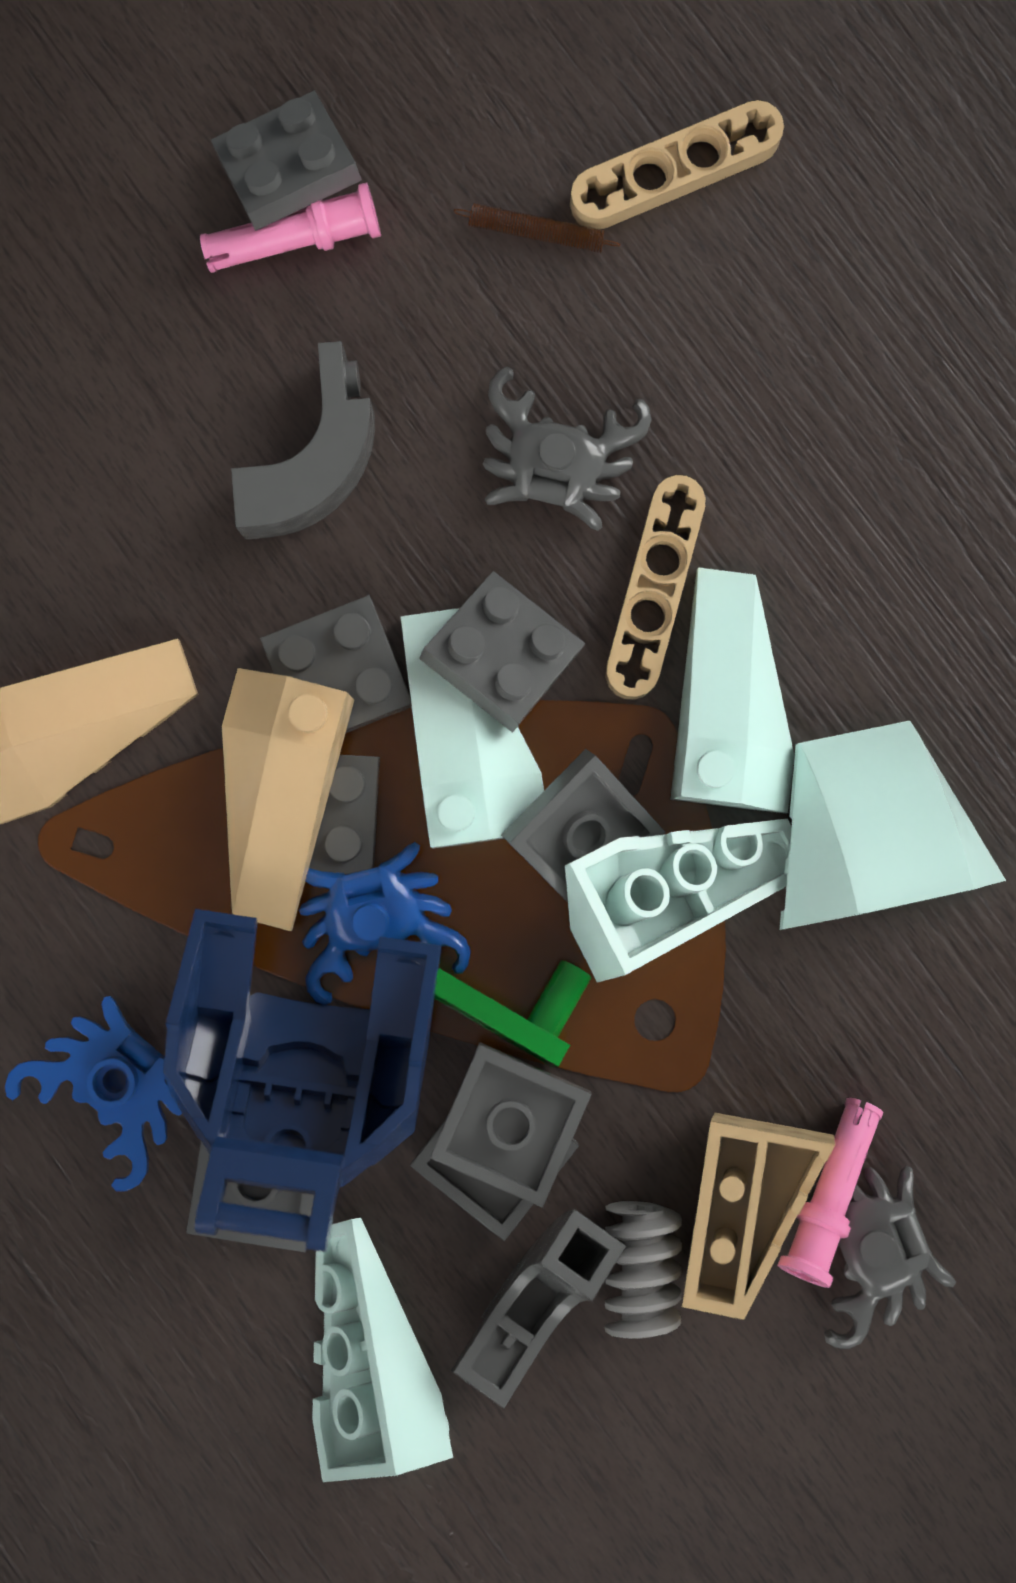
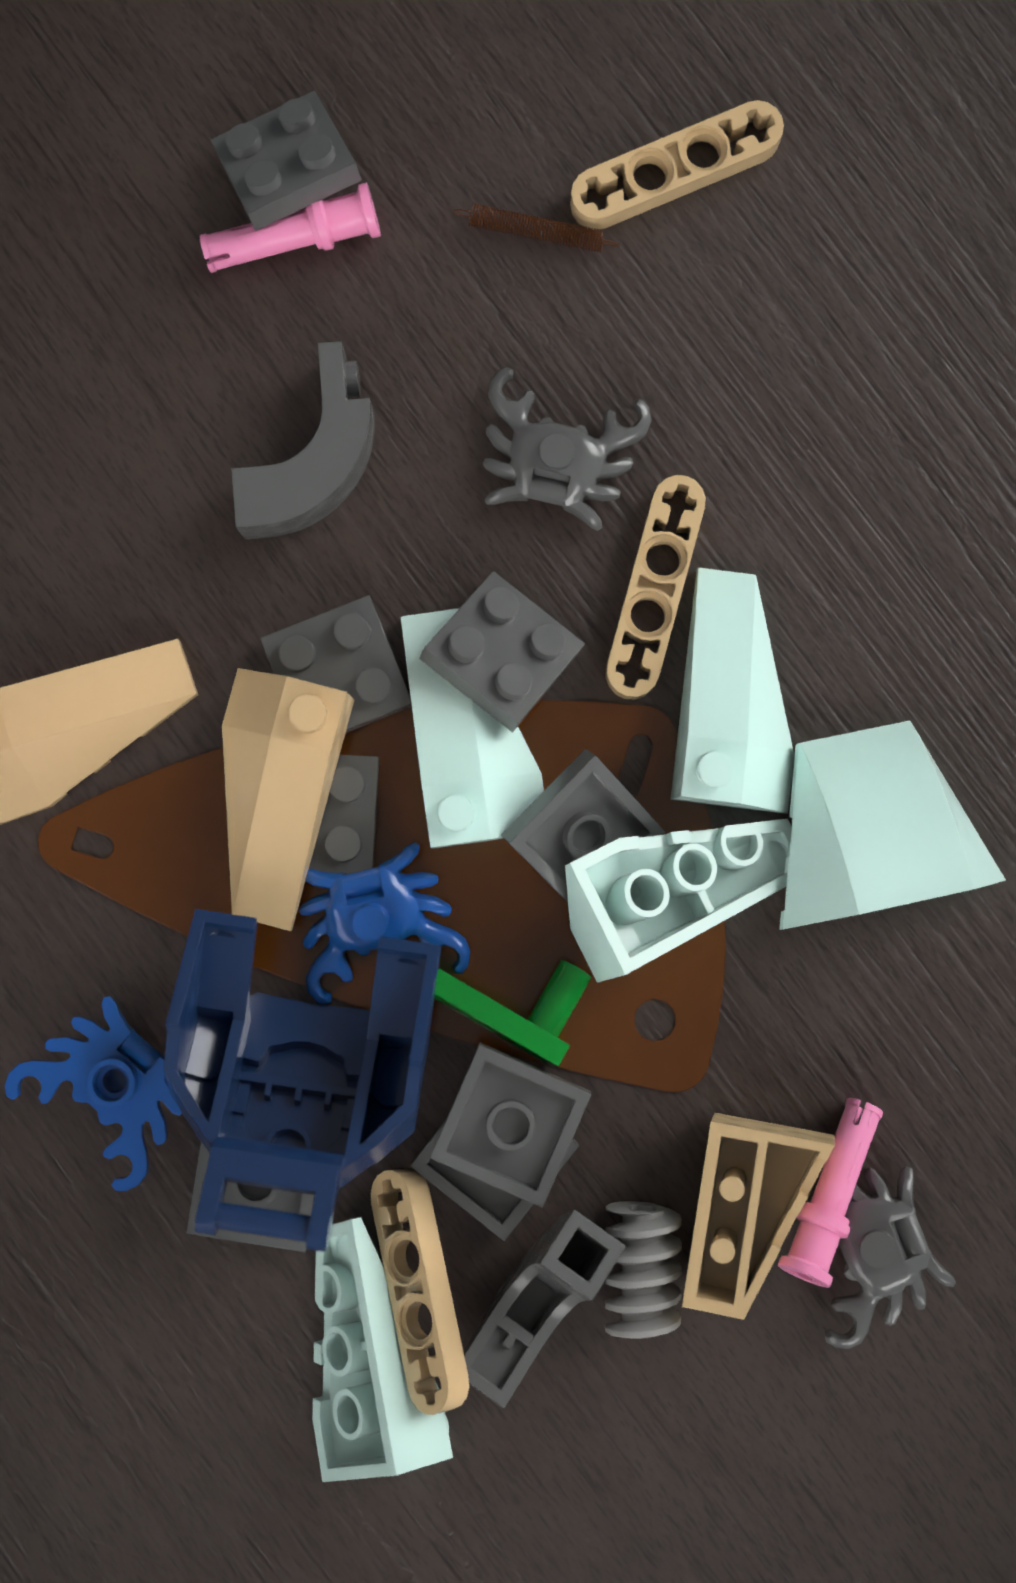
none -> tan beam [371,1168,469,1415]

